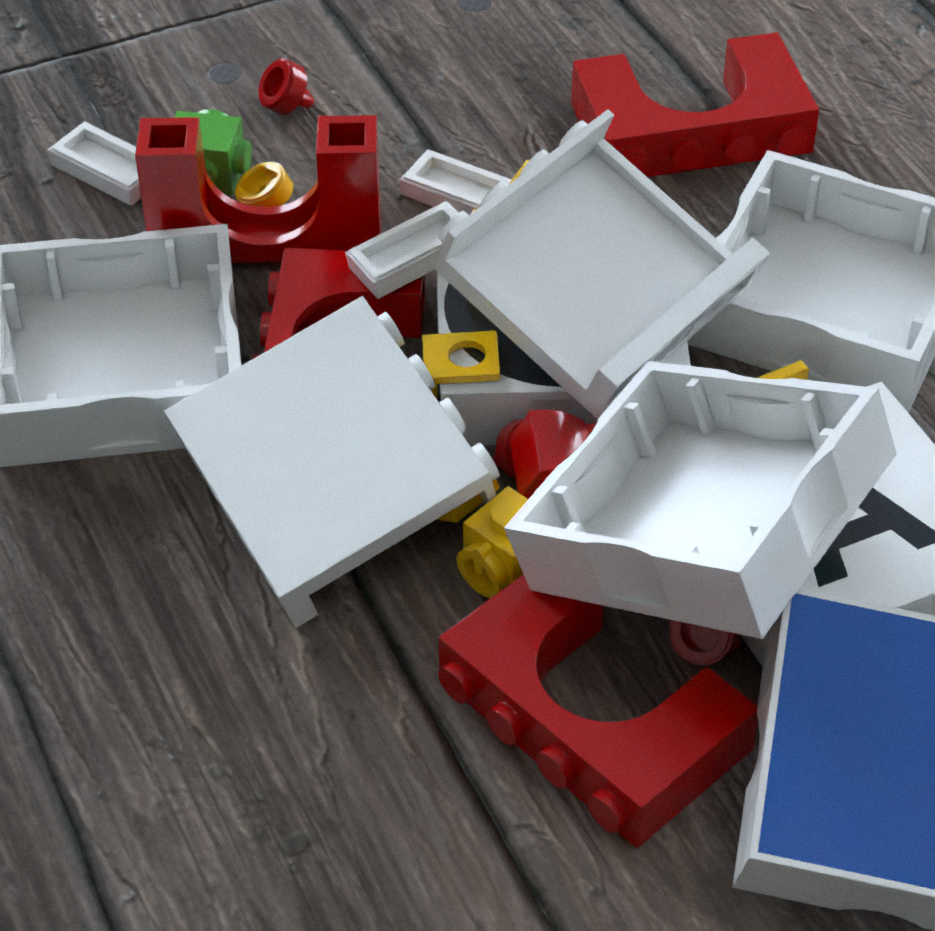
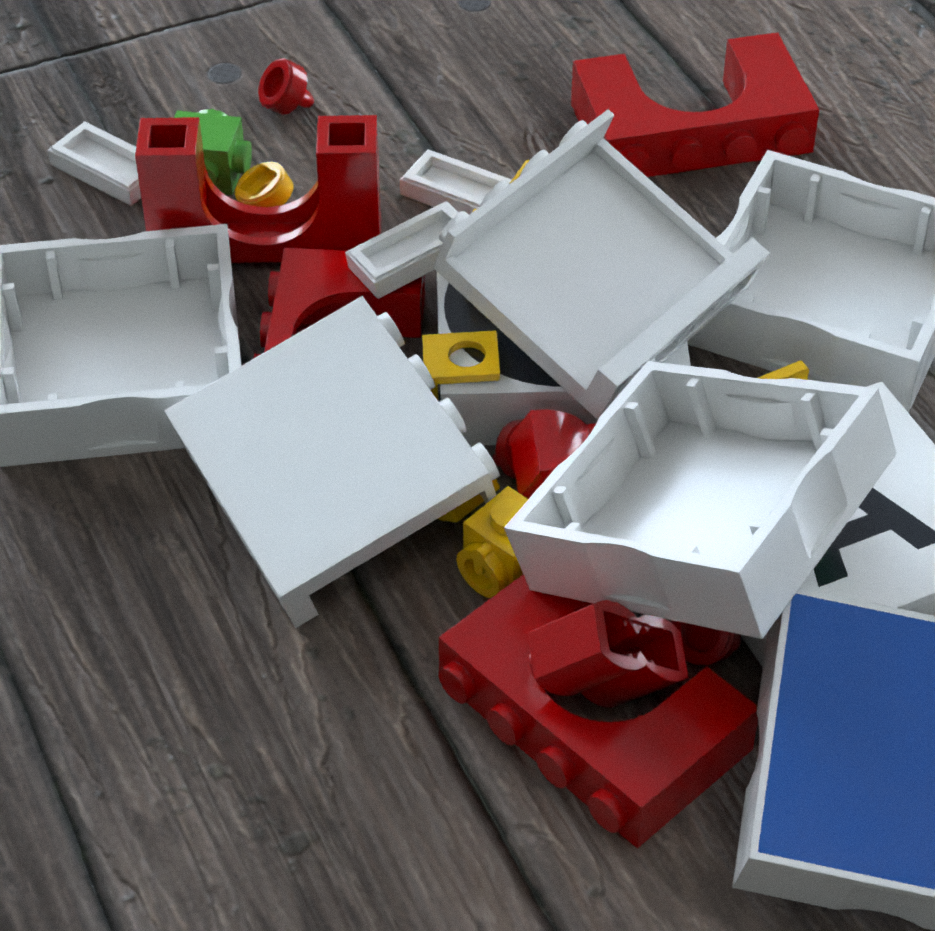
none -> red brick [528,600,688,708]

